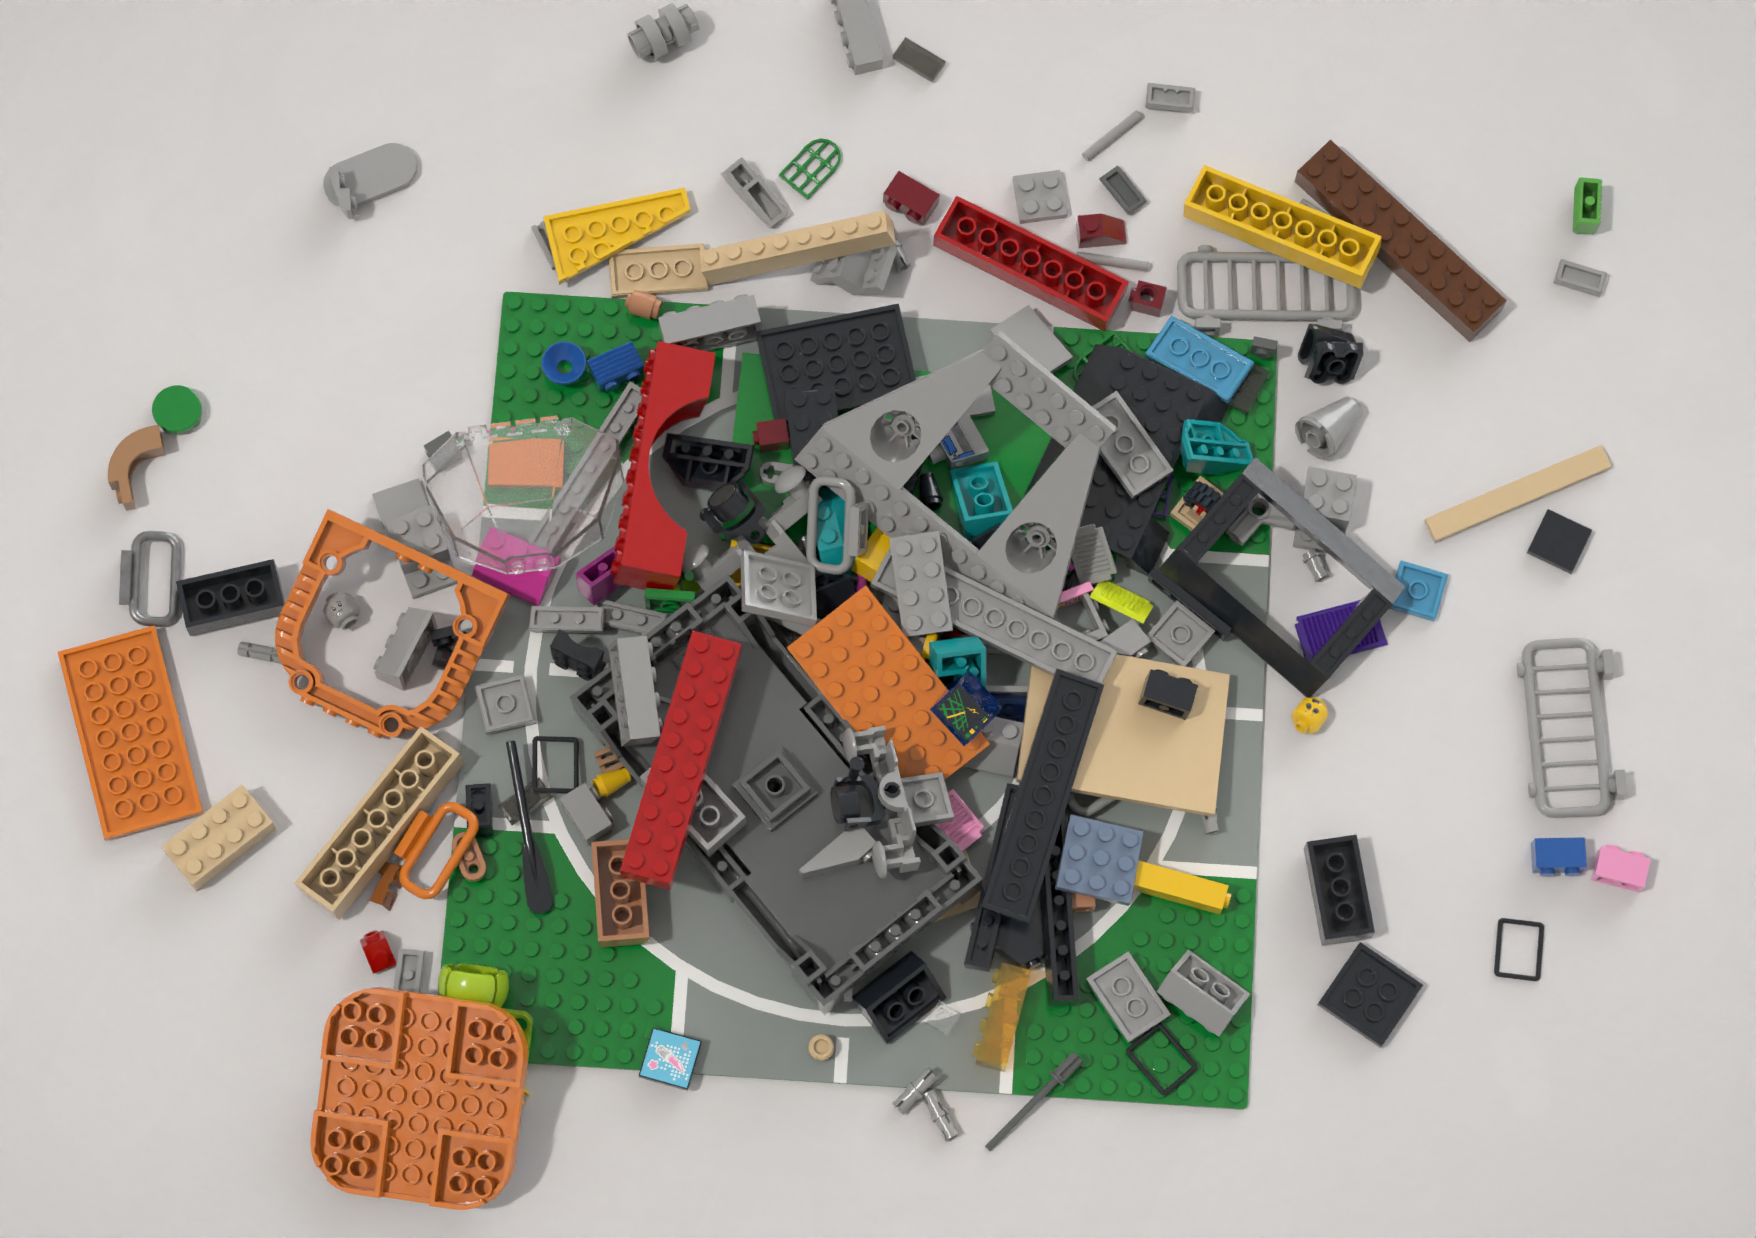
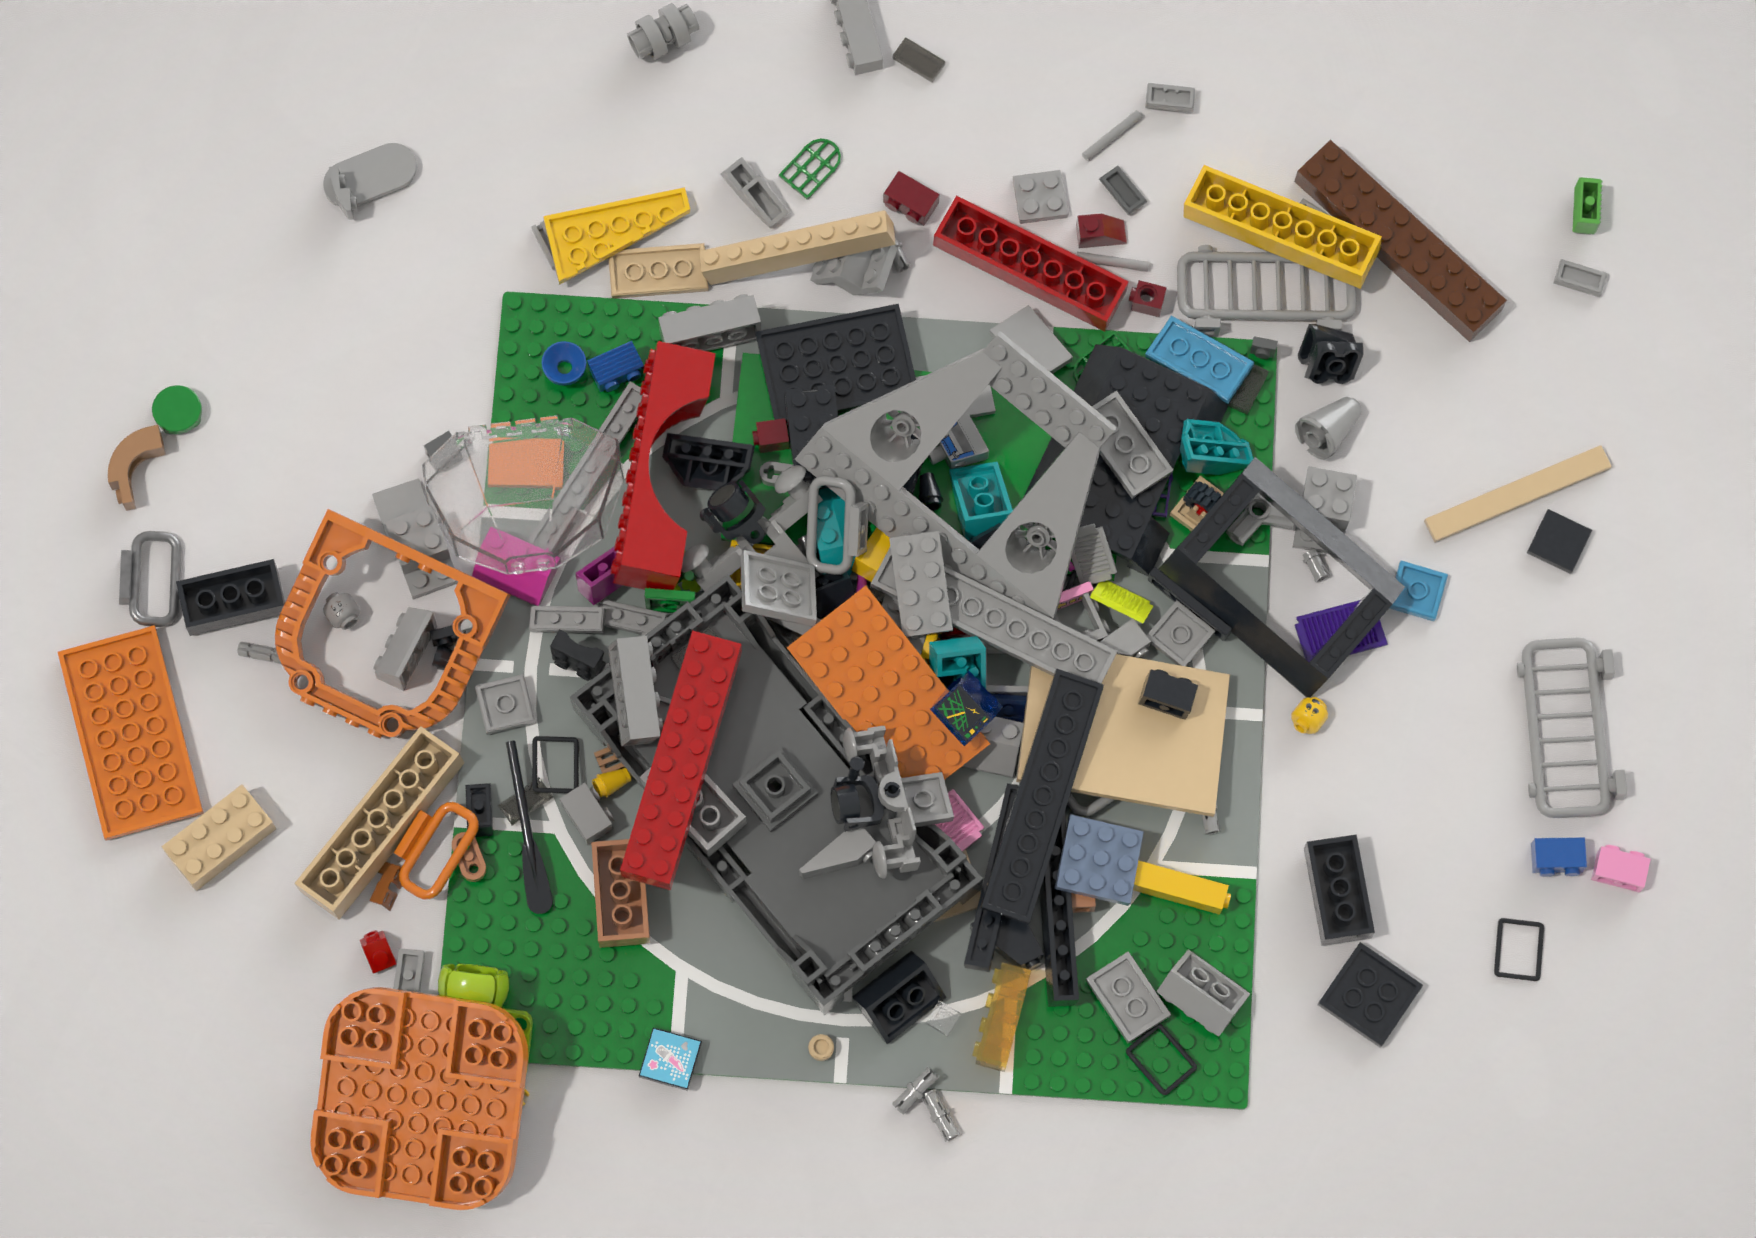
nougat brick [625,290,662,320] -> none
dark grey piece [985,1052,1083,1151] -> none

